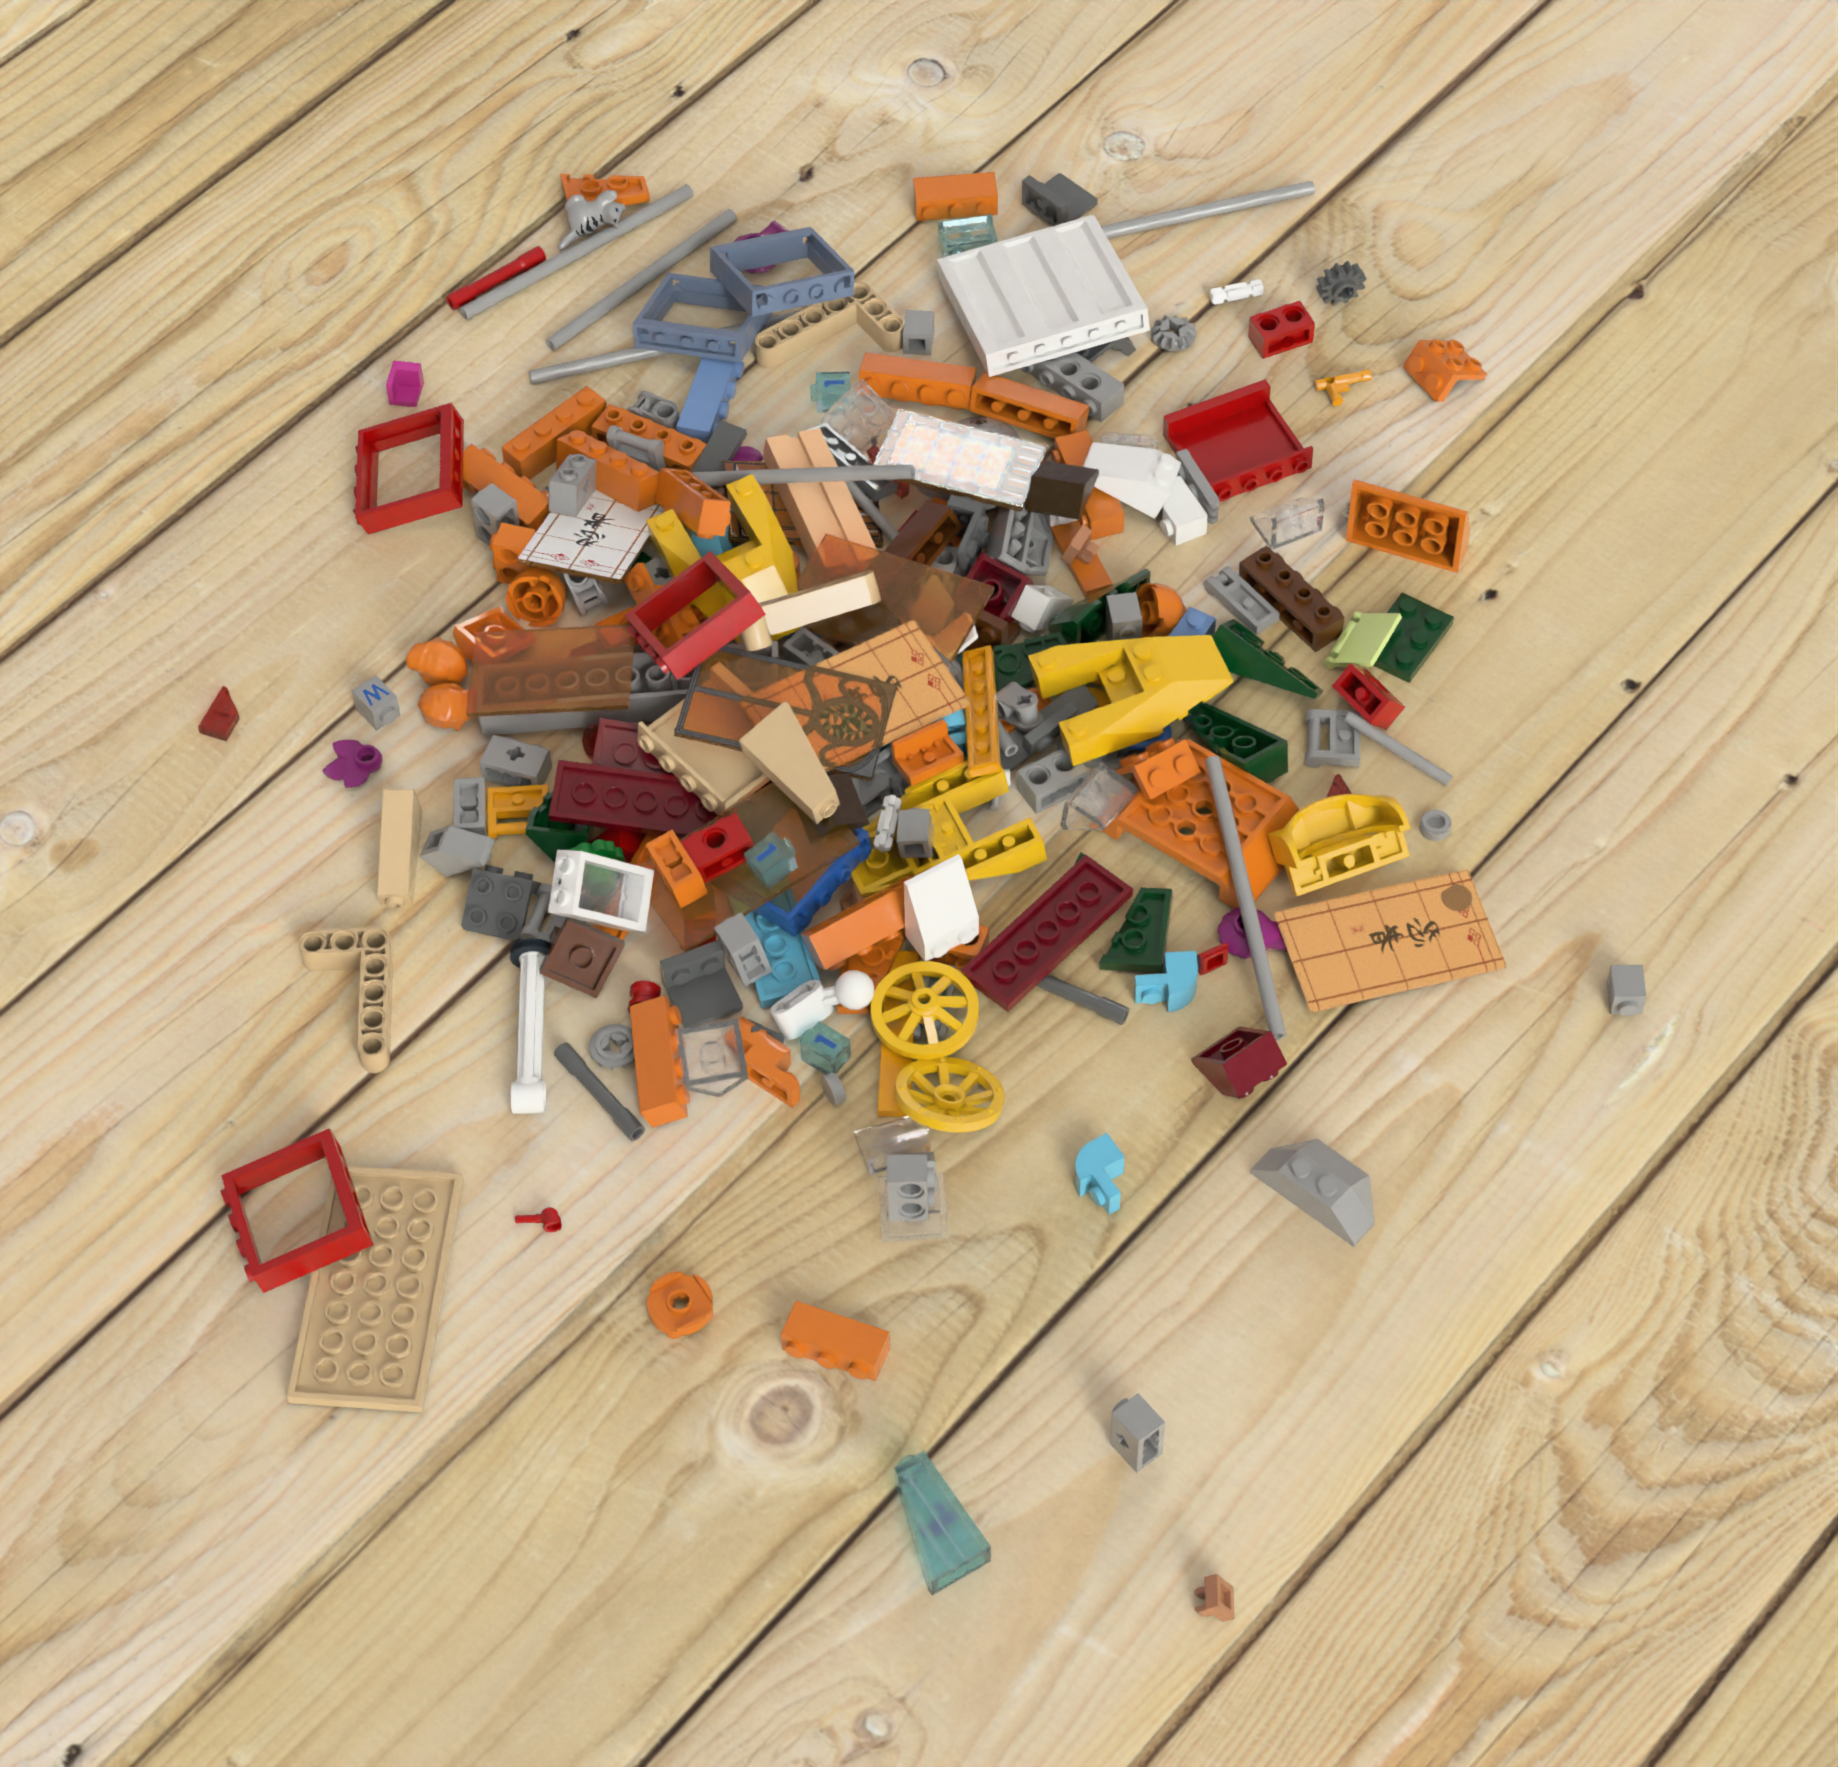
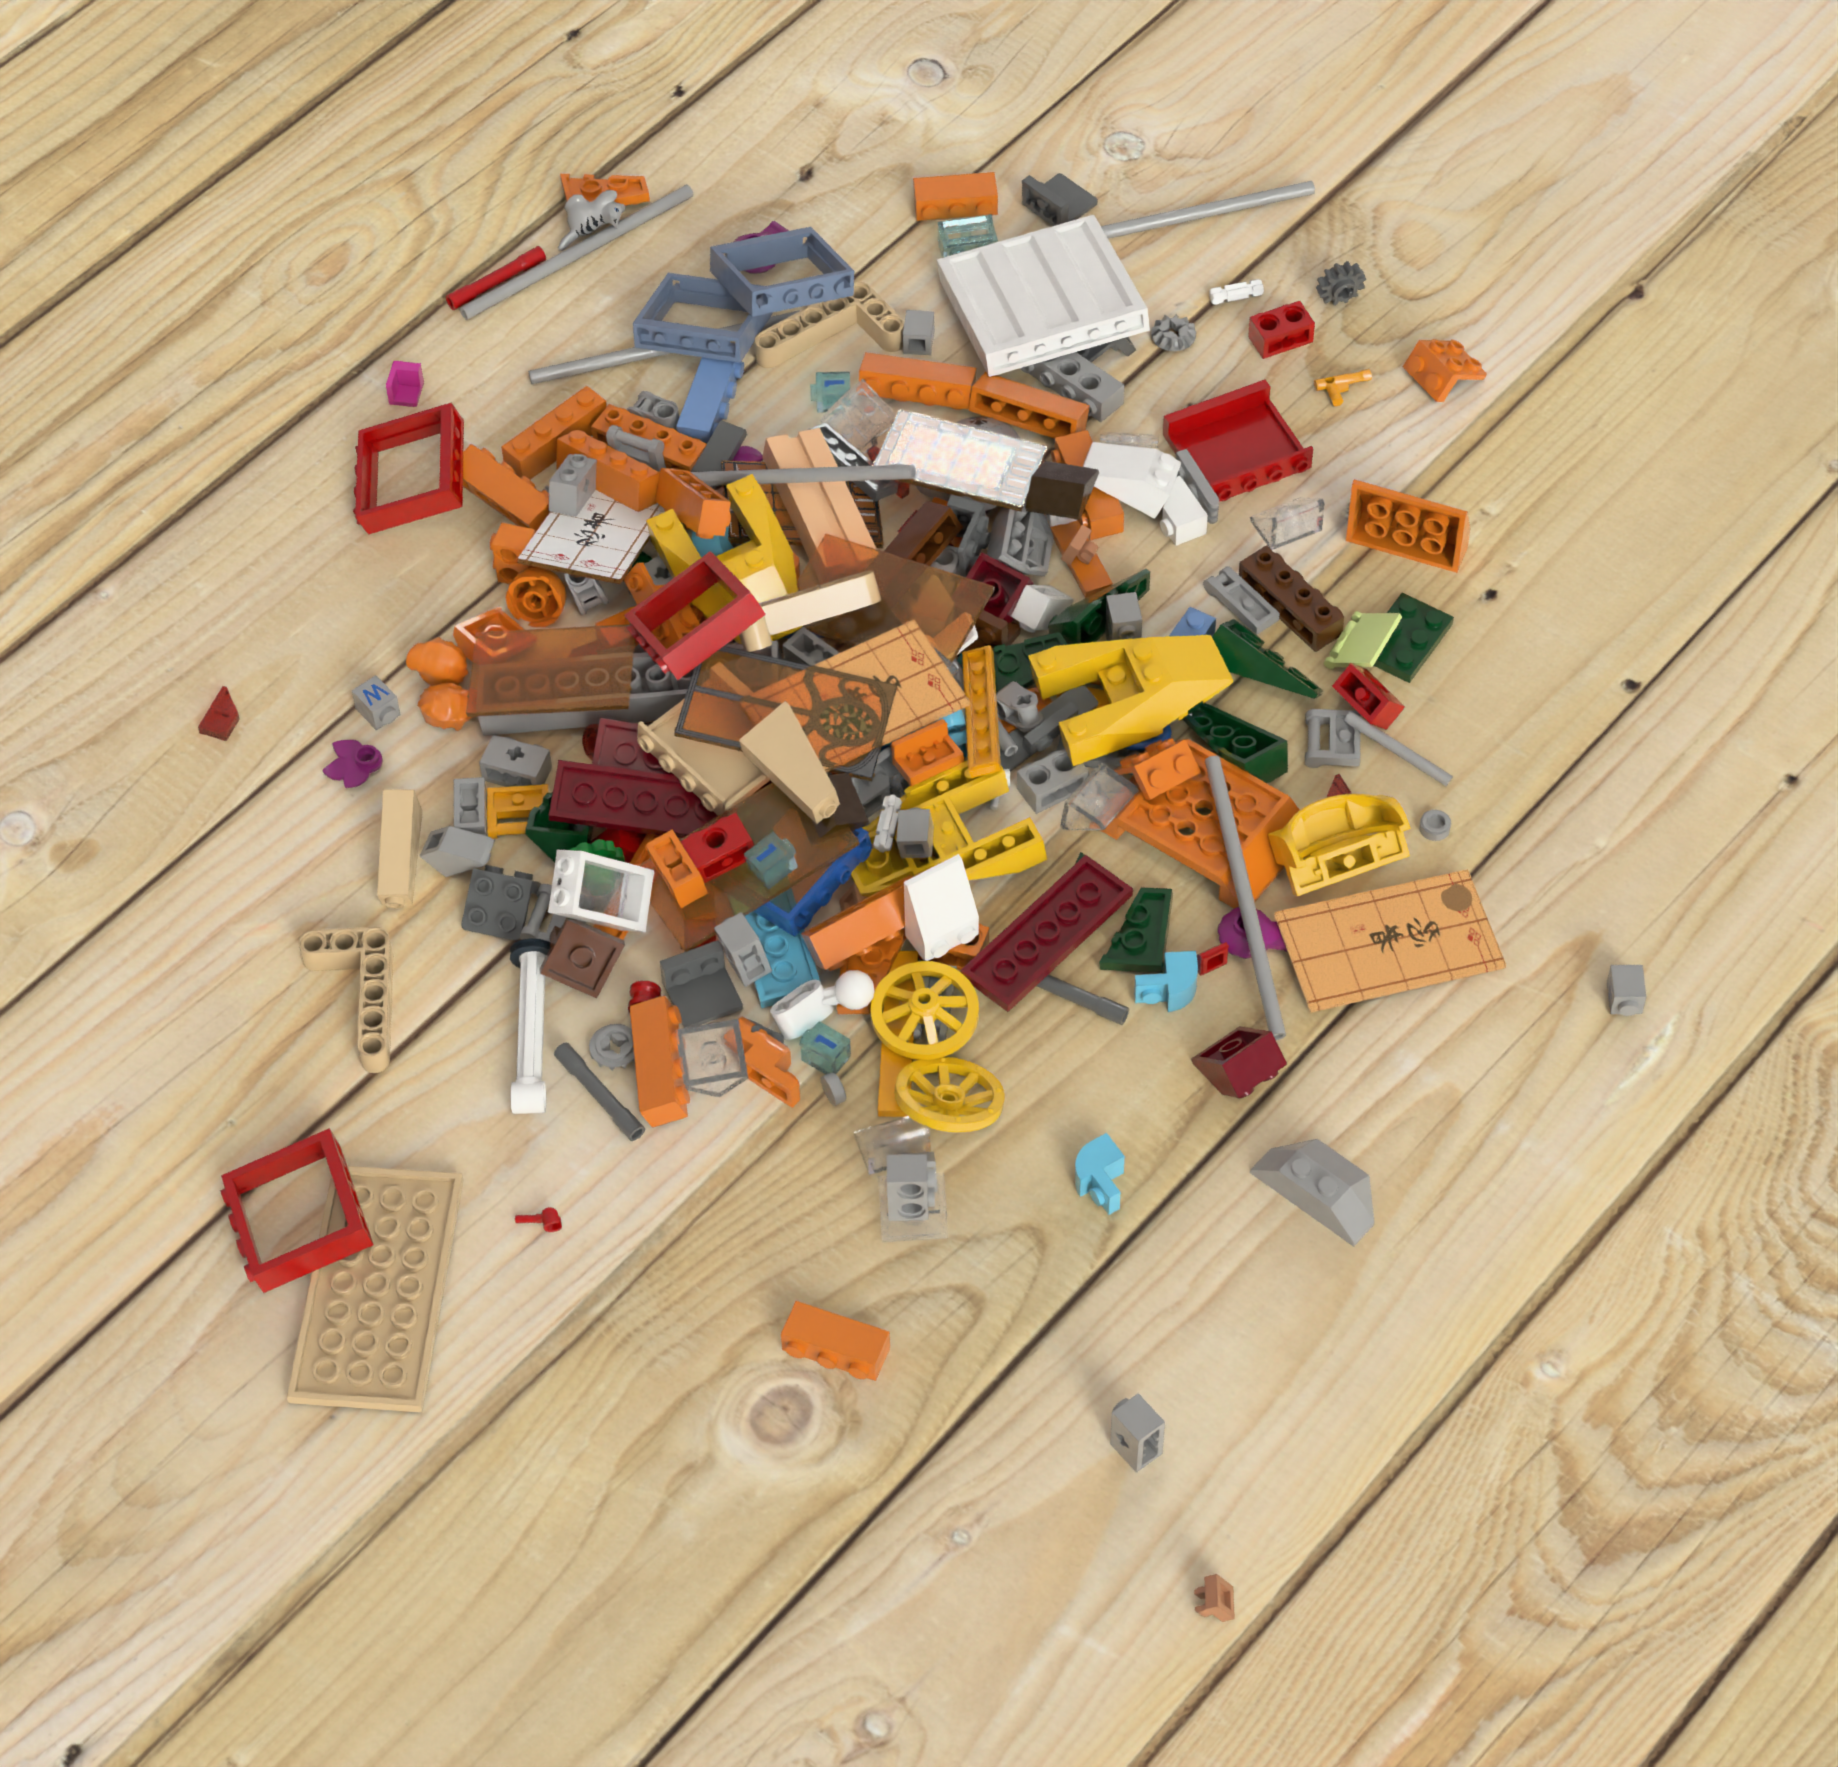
light grey brick [471,483,520,546] -> none
light grey piece [546,209,737,351] -> none
orange plate [646,1271,713,1339] -> none
light grey bar [845,481,899,542] -> none
clear light blue slope [895,1451,991,1595] -> none
orange cylinder [1136,583,1187,638] -> none

